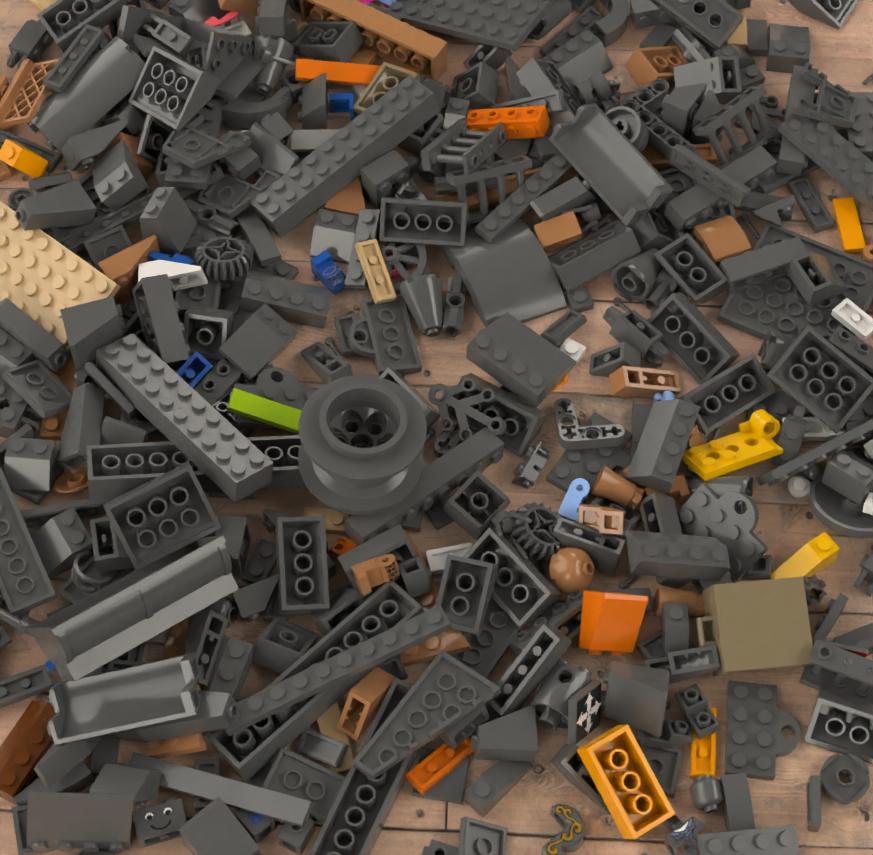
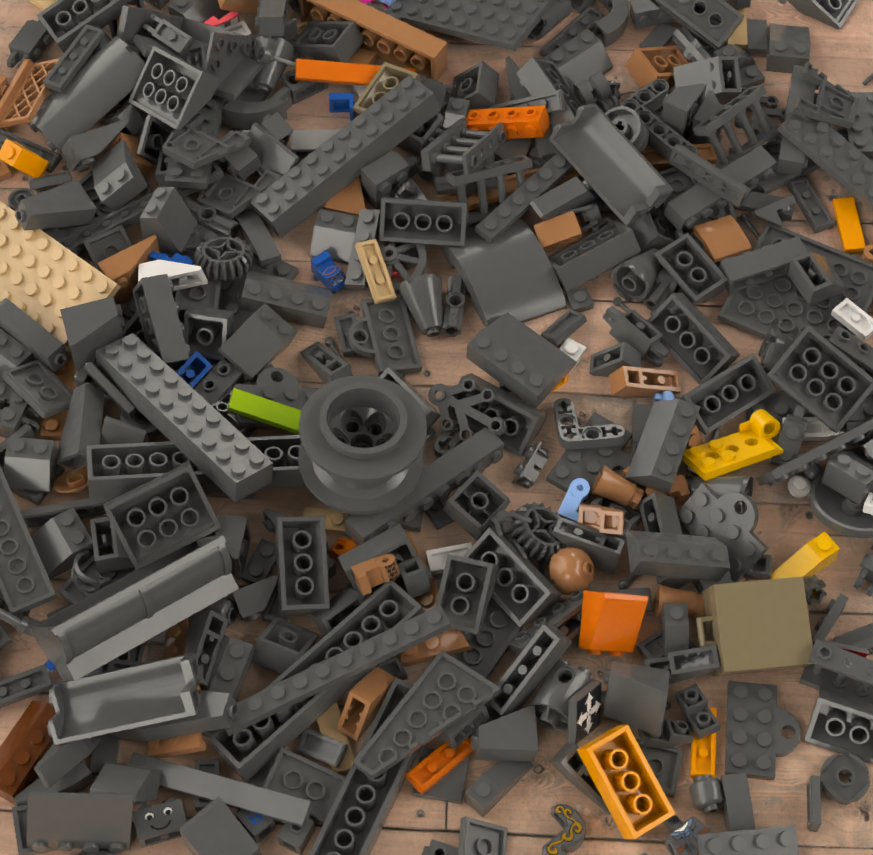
dark grey slope [298,73,328,130] -> none
dark grey slope [463,43,512,70] -> none

